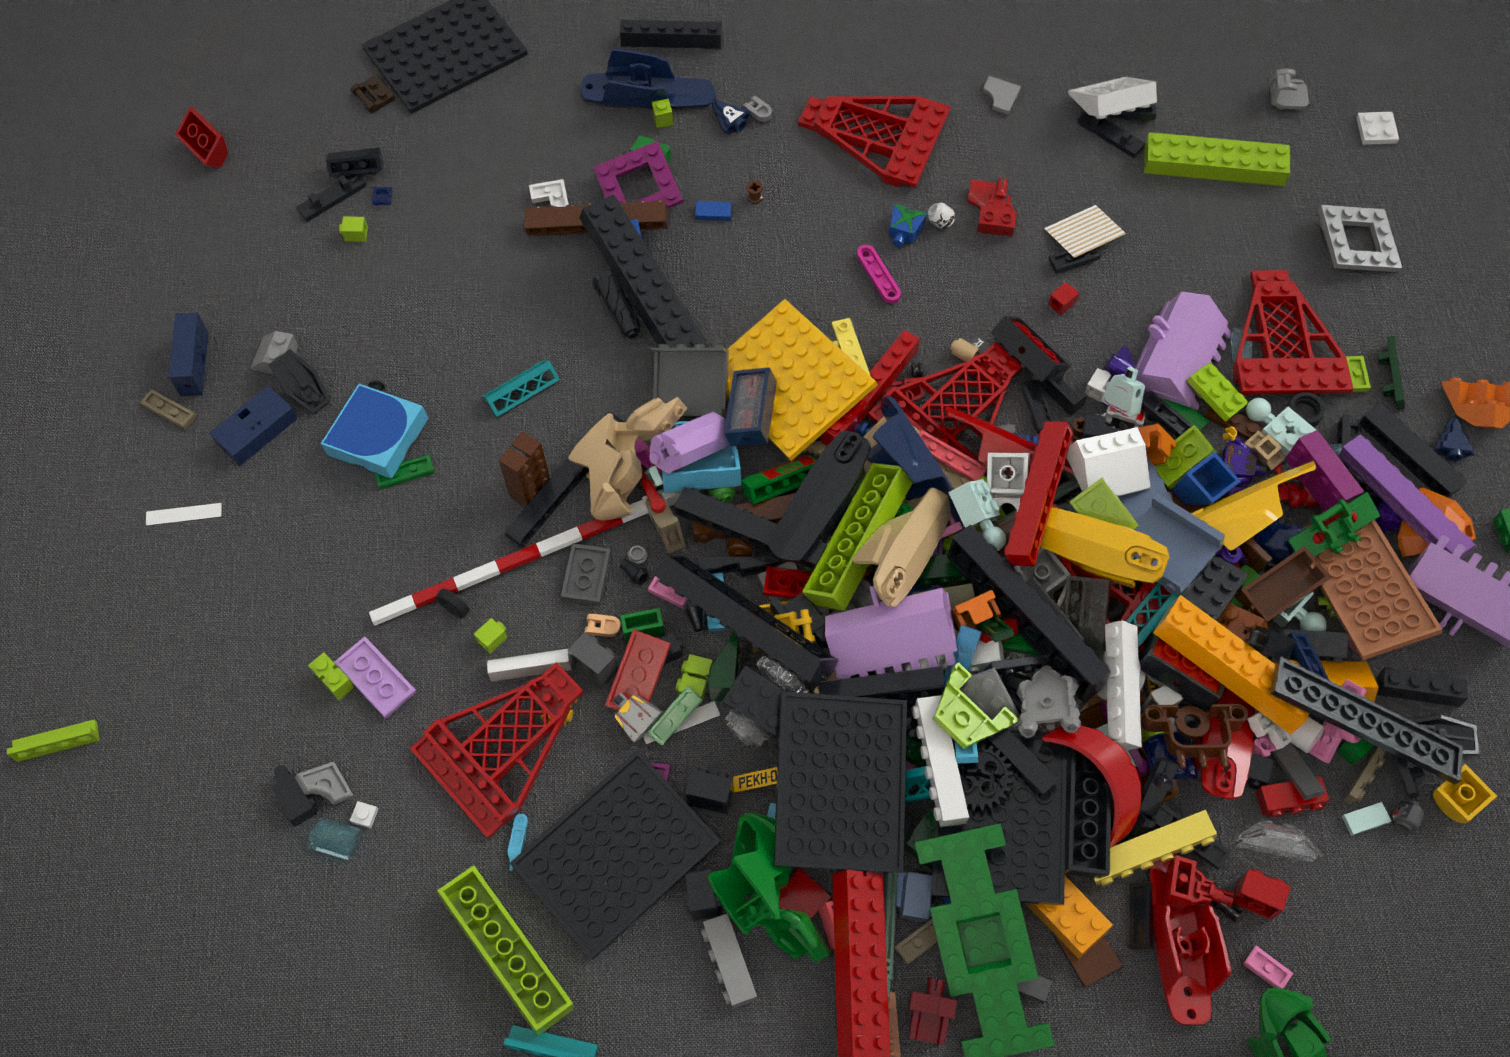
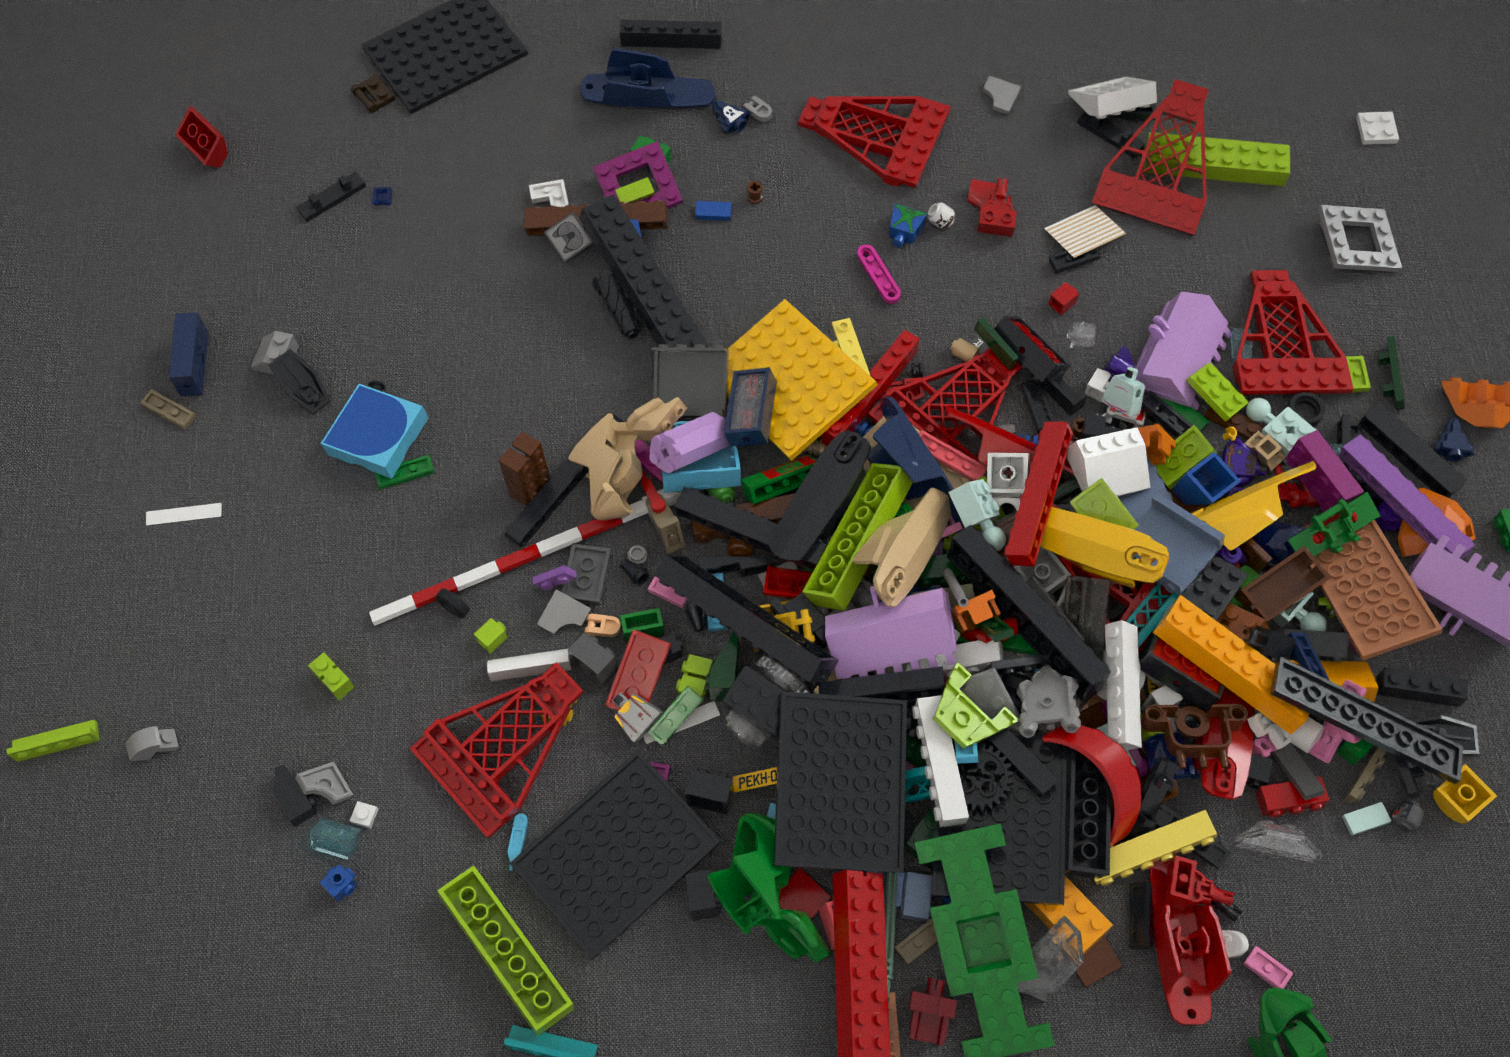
dark blue brick [209,385,298,467] -> none
black brick [326,147,384,177] -> none
lavender plate [334,636,417,719] -> none
lime brick [339,216,368,242] -> none
teal fence [482,359,560,417] -> none
light aqua tile [644,466,663,488] -> none
lime brick [652,99,673,129] -> none
light grey brick [701,913,757,1009] -> none
dark azure plate [945,625,982,684] -> none
red brick [1232,869,1291,920] -> none
light grey piece [1269,68,1309,110] -> none
none -> light grey brick [125,726,179,761]
none -> blue brick [320,864,358,902]
none -> medium lavender plate [533,565,577,590]
none -> light grey tile [537,589,591,633]
none -> tile [544,212,594,262]
none -> lime tile [615,177,655,203]
none -> light grey piece [943,568,968,607]
none -> dark green tile [974,317,1019,370]
none -> clear wedge [1017,916,1084,993]
none -> clear brick [1067,322,1096,350]
none -> red wing [1092,79,1209,236]
none -> white piece [1221,929,1249,958]

